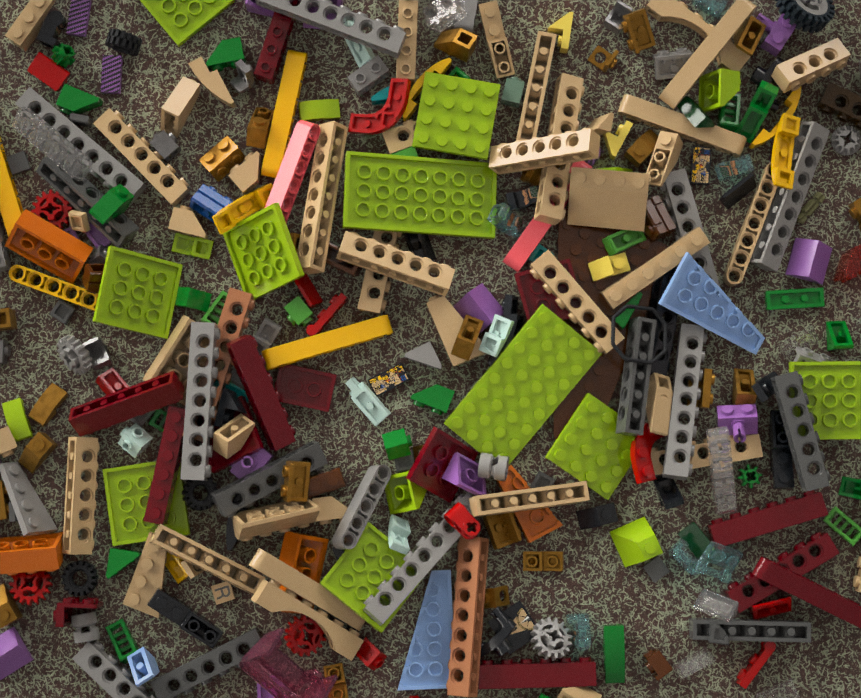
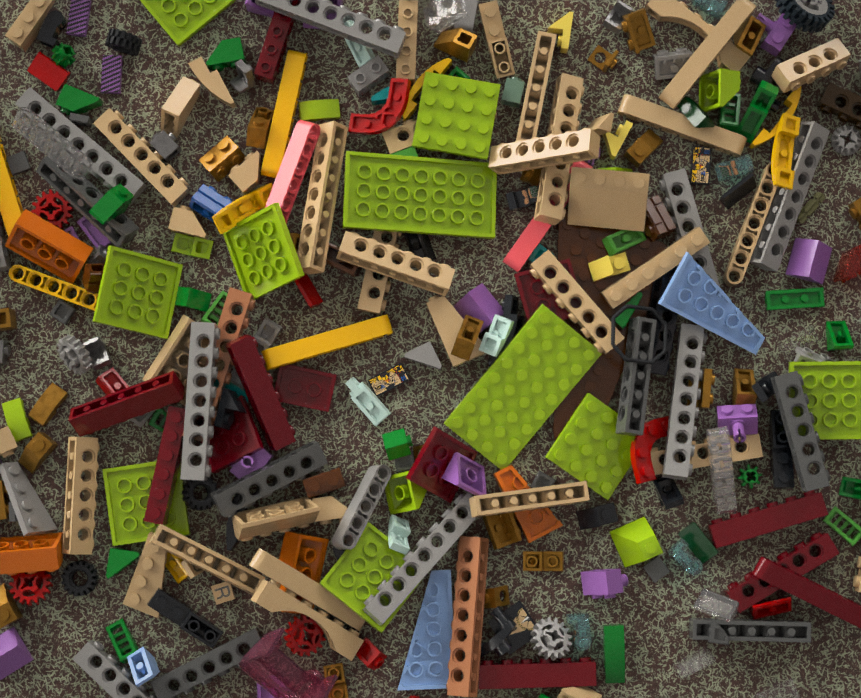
dark red bracket [53,597,104,627] -> none
tan tile [68,210,90,232] -> none
light grey wheel [71,611,100,643] -> none
light aqua brick [118,423,153,458] -> none
tan slope [213,414,255,459] -> none
pearl gold bracket [280,461,311,502] -> none
bright green brick [283,295,314,327] -> none
red plate [306,292,348,336] -> none
green slope [411,384,455,415] -> none
red piece [444,502,481,540] -> none
light grey wheel [478,453,509,481] -> none
clear light blue leg [487,203,524,237] -> none
reddish brown brick [643,648,673,681] -> none
tan slope [646,131,684,187] -> none
tan slope [646,372,673,436] -> none
clear light blue plate [695,541,743,583] -> none
red plate [736,641,776,689] -> none
none -> medium lavender brick [580,569,628,599]

